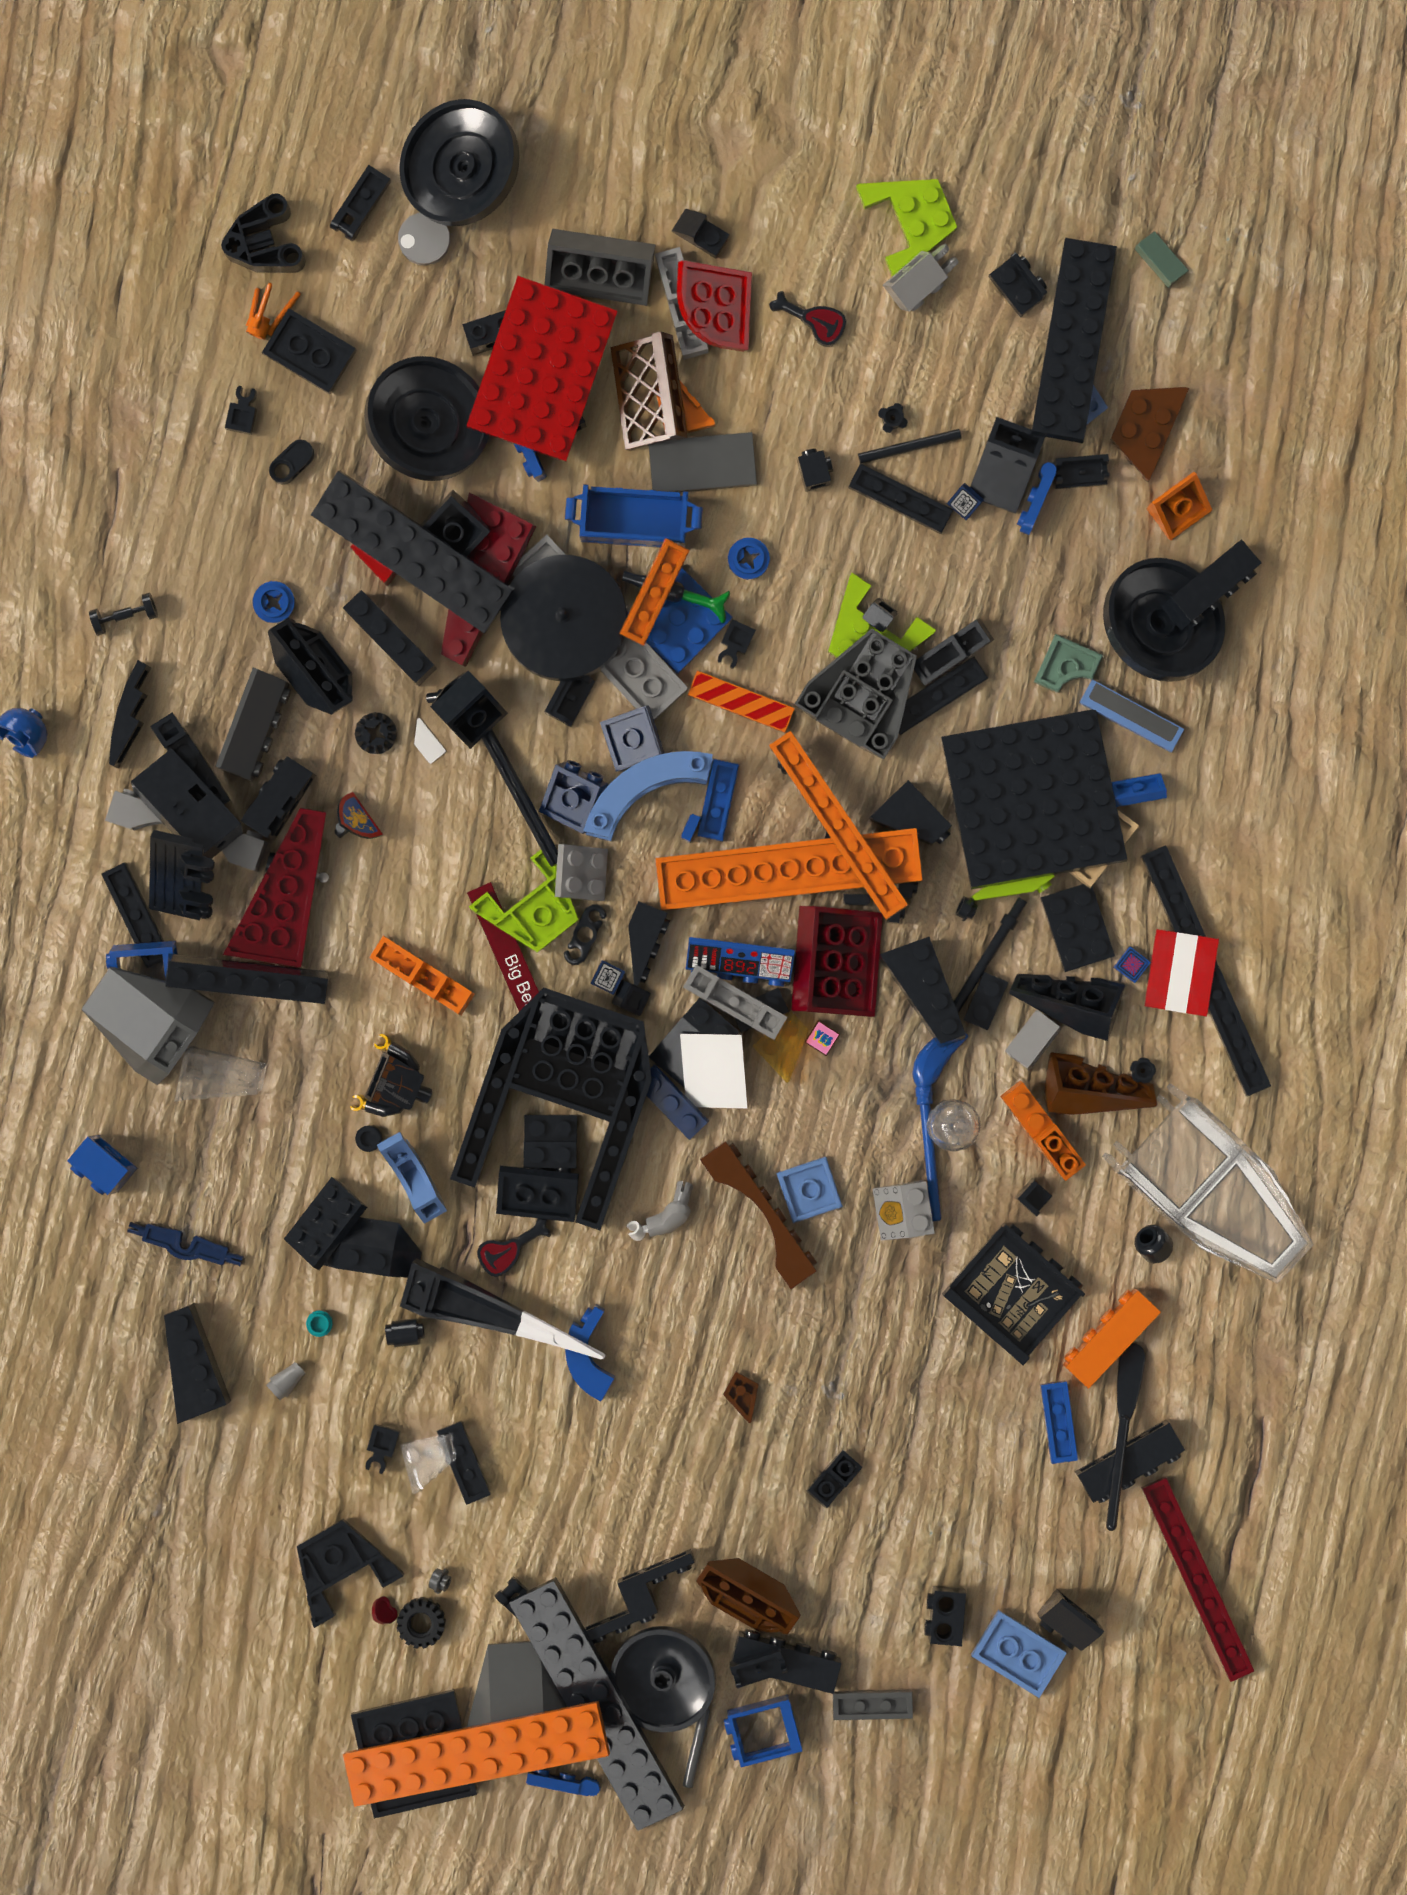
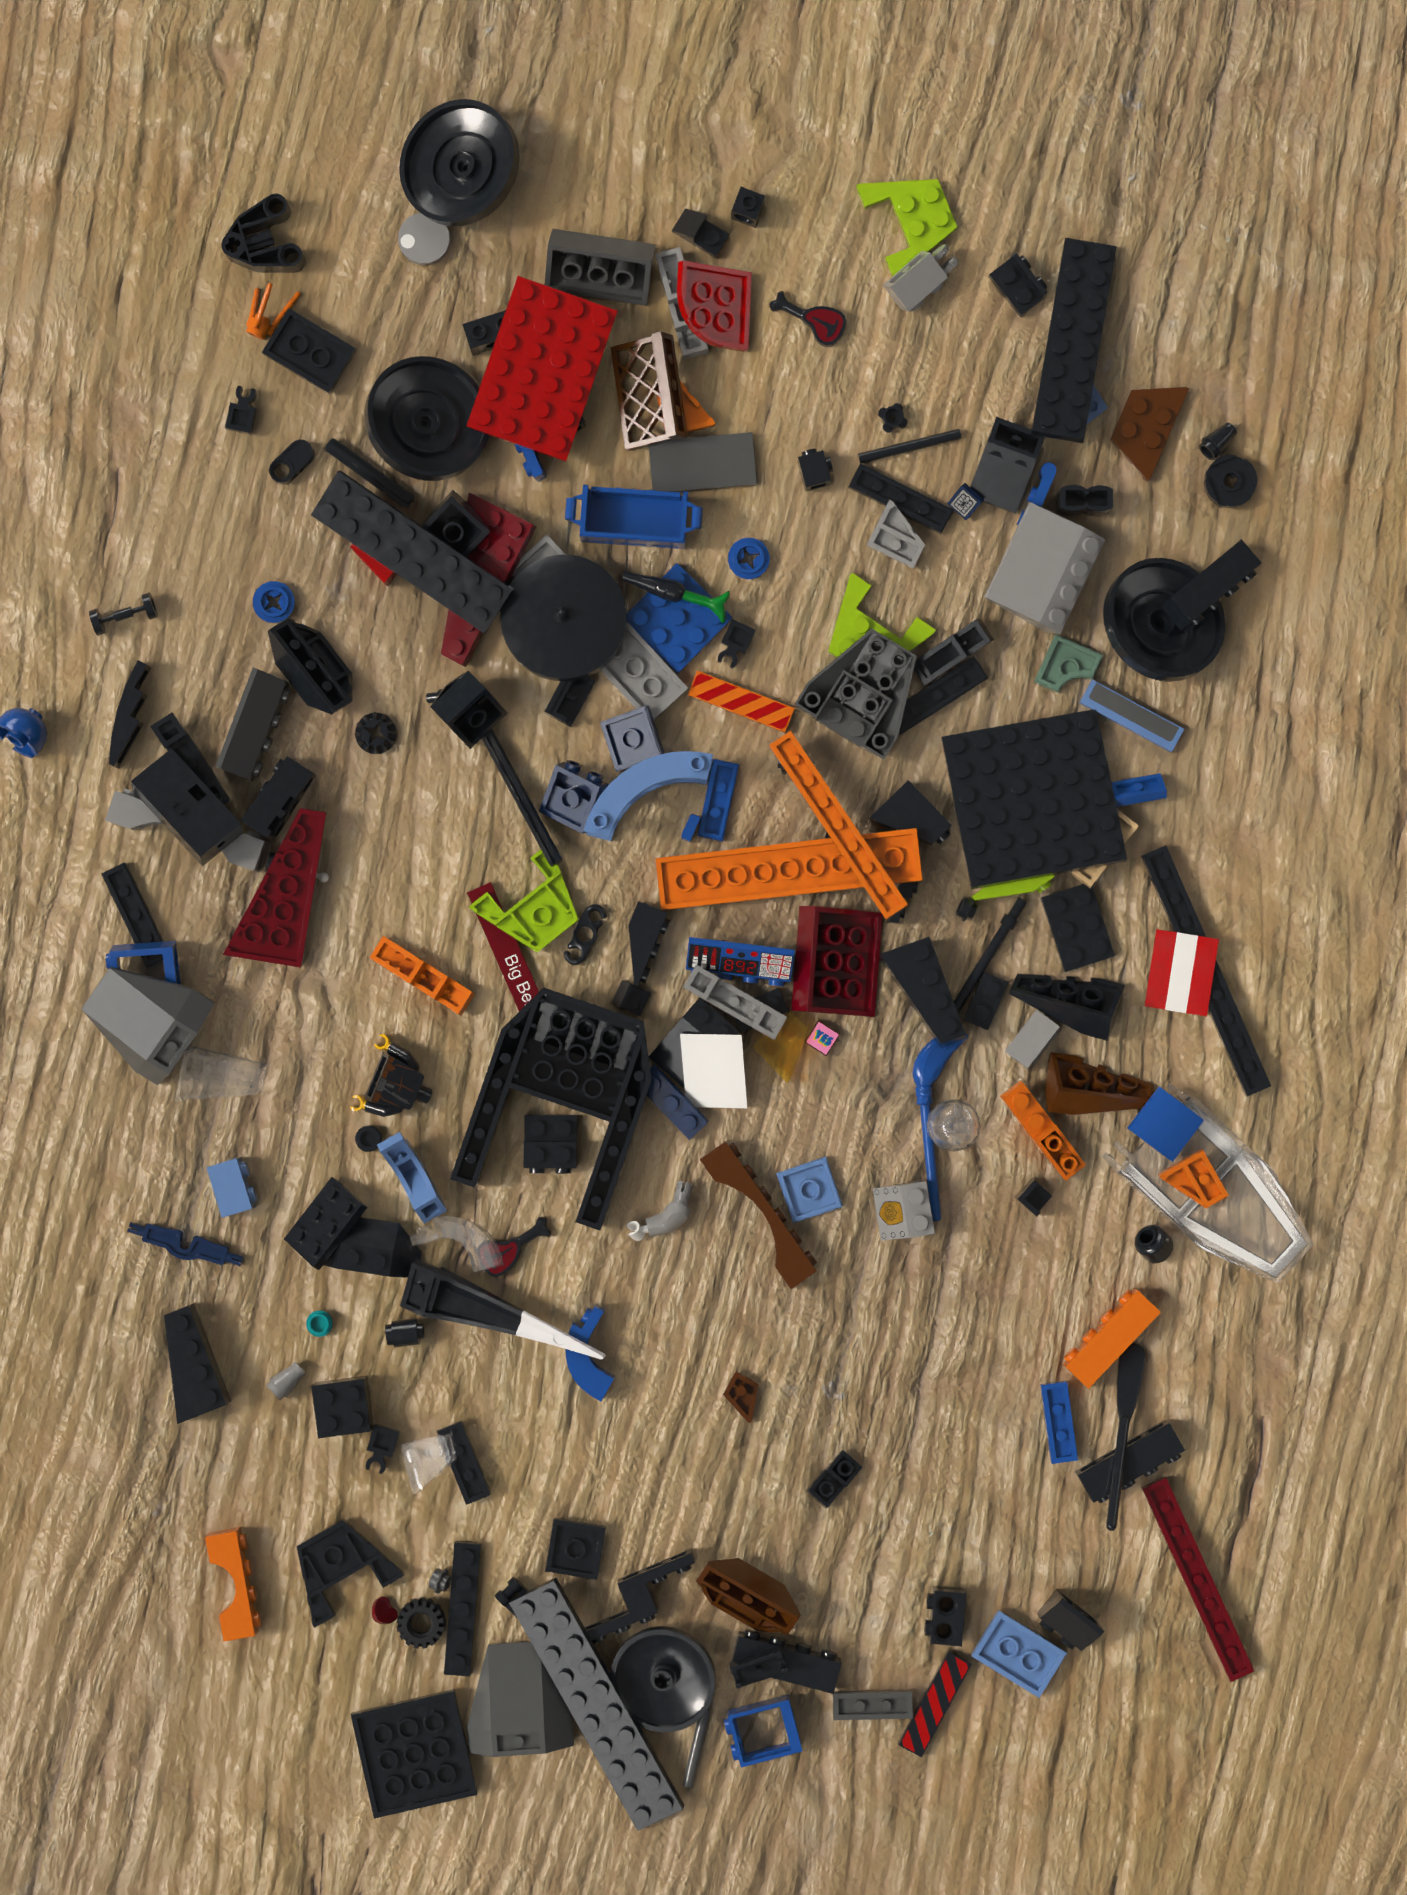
blue brick [67,1135,138,1195] -> none
black hinge [149,830,215,921] -> none
black brick [165,954,328,1004] -> none
black plate [330,165,391,241] -> none
shield [334,792,383,839] -> none
black brick [343,590,437,687] -> none
orange plate [343,1701,610,1807] -> none
white sticker [414,718,446,764] -> none
black plate [496,1165,579,1222] -> none
blue hinge [526,1769,600,1796] -> none
light grey plate [555,844,608,901] -> none
tile [590,960,625,995] -> none
orange tile [619,538,690,646] -> none
black tile [843,894,870,906] -> none
slope [863,598,898,632] -> none
panel [942,1223,1085,1366] -> none
black hinge [1053,454,1110,489] -> none
tile [1113,946,1151,983] -> none
black plate [1130,1058,1156,1084] -> none
sand green slope [1135,231,1189,288] -> none
orange slope [1146,472,1212,541] -> none
none -> orange arch [205,1527,261,1642]
none -> medium blue brick [206,1157,258,1218]
none -> black brick [311,1375,374,1439]
none -> black axle [325,438,415,509]
none -> clear arch [410,1216,504,1272]
none -> black plate [444,1541,481,1677]
none -> black plate [545,1518,606,1580]
none -> black brick [731,187,765,228]
none -> light grey wing [867,500,925,568]
none -> tile [898,1650,972,1758]
none -> light grey slope [984,503,1105,634]
none -> black brick [1057,485,1113,516]
none -> blue slope [1127,1086,1204,1162]
none -> orange wing [1158,1149,1229,1208]
none -> black cone [1199,422,1237,460]
none -> black plate [1204,455,1258,508]

